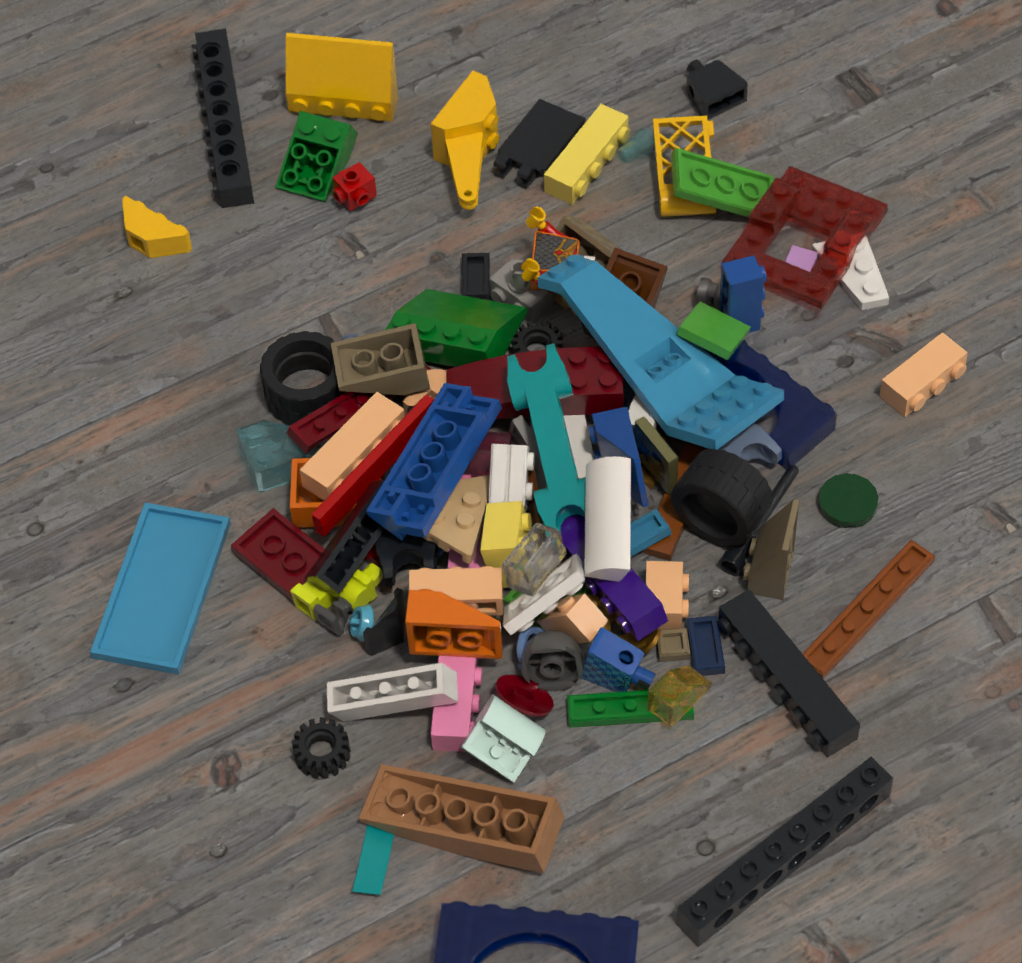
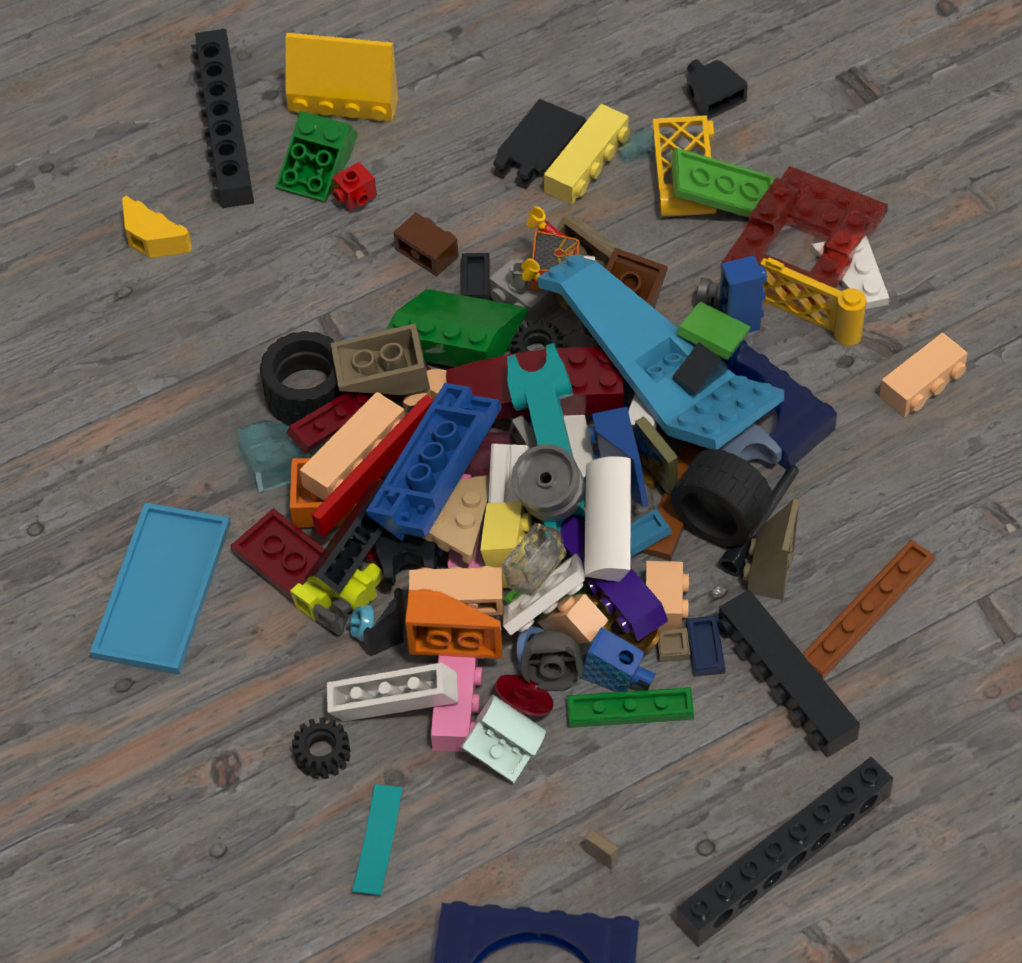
medium nougat slope [358,764,565,873] -> none
yellow slope [431,70,500,210] -> none
clear yellow slope [648,665,712,727] -> none
lavender tile [783,245,819,279] -> none
dark green tile [819,473,879,528] -> none
none -> reddish brown brick [393,212,459,277]
none -> flat silver wheel [511,444,585,521]
none -> dark tan tile [585,830,618,870]
none -> black slope [672,342,729,396]
none -> yellow piece [760,258,867,346]

